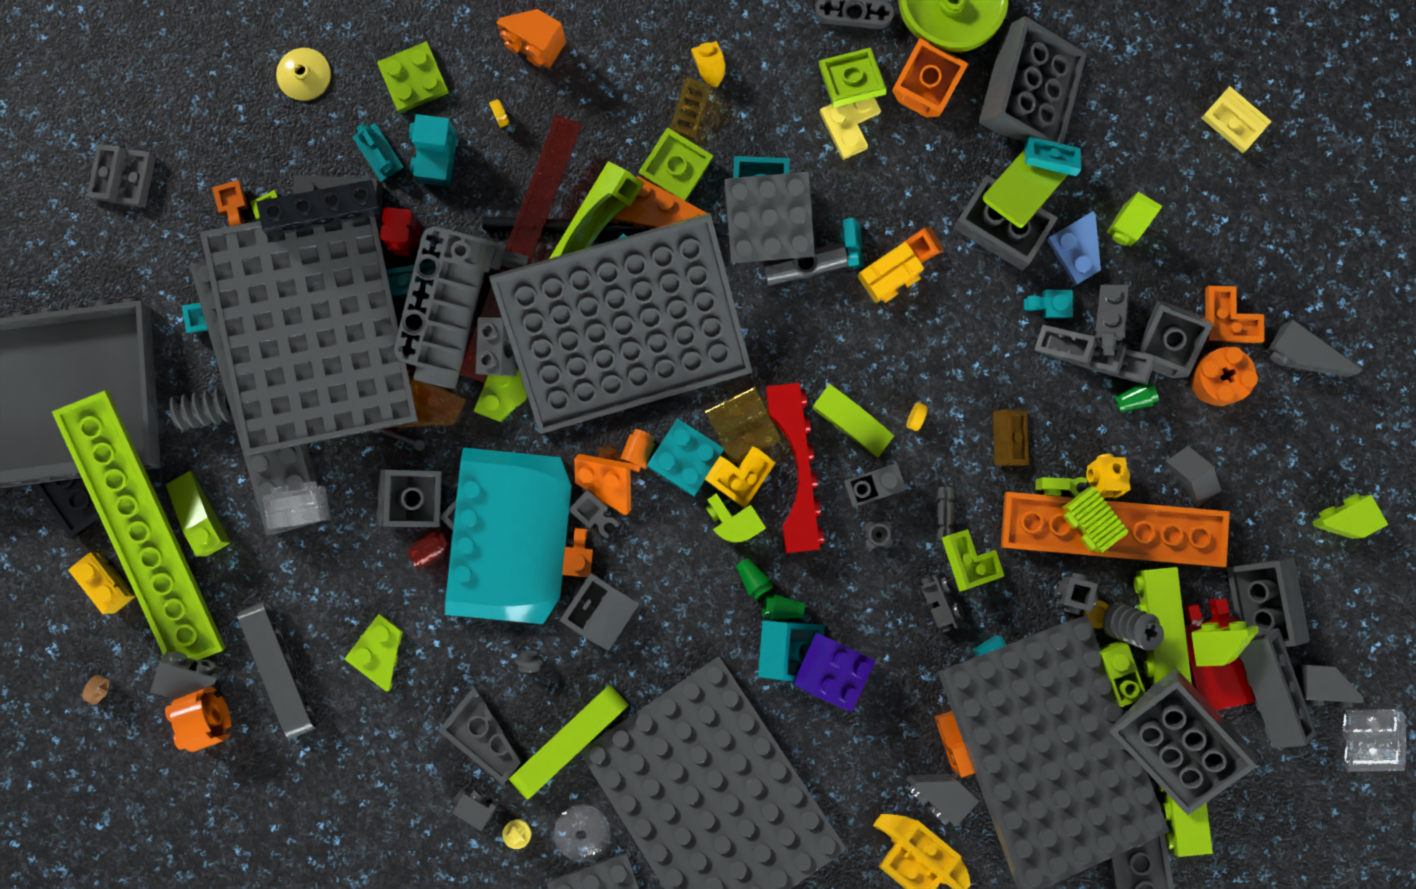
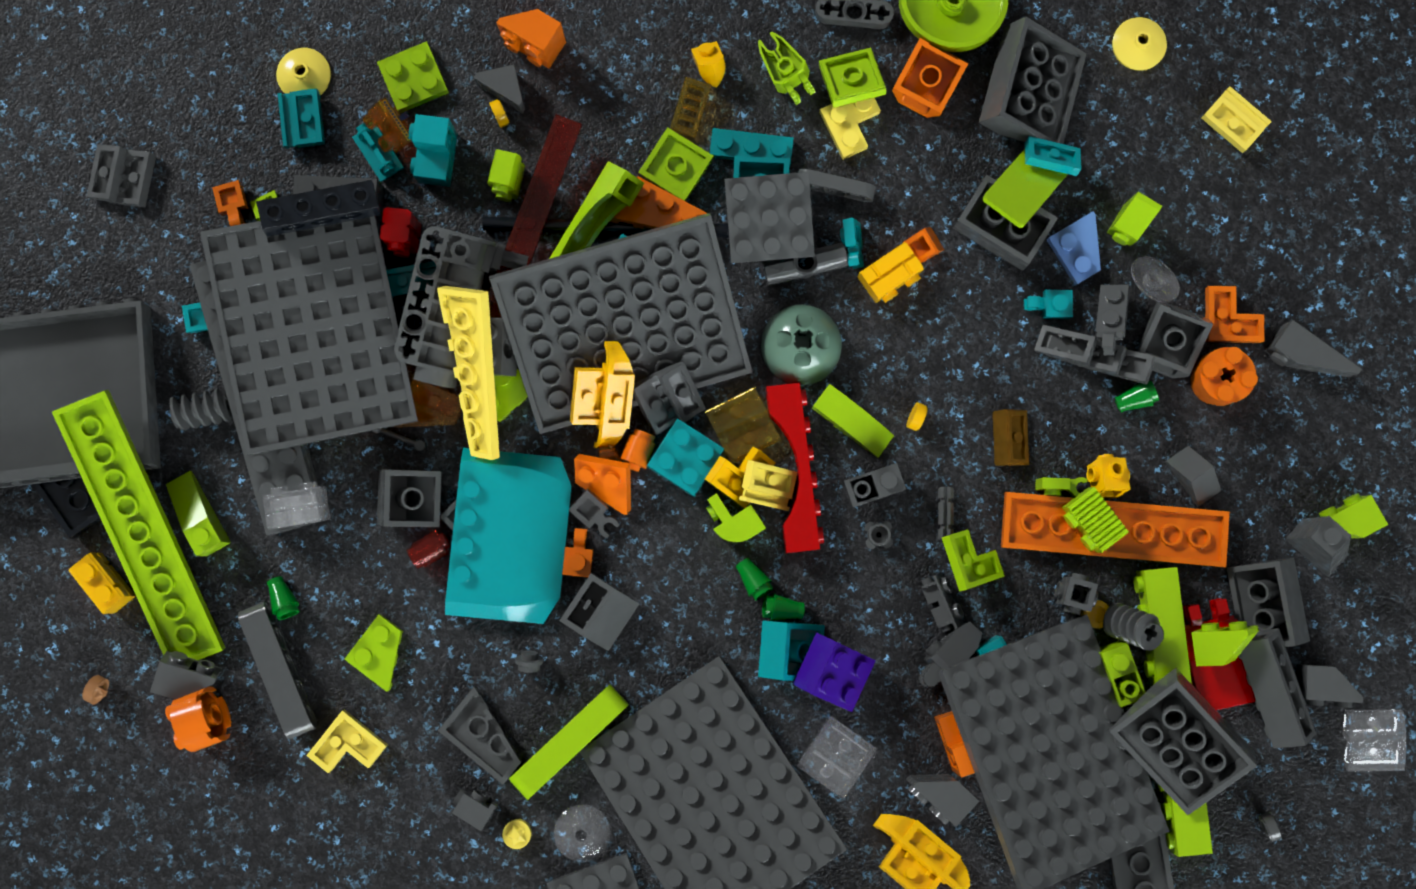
none -> green cone [267,576,300,620]
none -> teal plate [277,88,325,149]
none -> light yellow plate [306,710,388,773]
none -> clear orange hips [363,97,412,153]
none -> light yellow wing [437,286,500,460]
none -> dark grey slope [473,65,526,114]
none -> lime brick [487,149,526,202]
none -> yellow plate [570,341,635,448]
none -> dark grey slope [633,362,706,435]
none -> teal plate [710,128,794,164]
none -> light yellow plate [739,460,798,511]
none -> lime hinge [758,32,816,105]
none -> sand green piece [761,304,842,386]
none -> clear slope [796,716,877,799]
none -> dark grey beam [798,169,876,202]
none -> dark grey hinge [918,622,982,688]
none -> light yellow dish [1112,17,1167,71]
none -> clear dish [1131,256,1180,303]
none -> dark grey tile [1258,812,1282,842]
none -> dark grey slope [1285,516,1351,577]

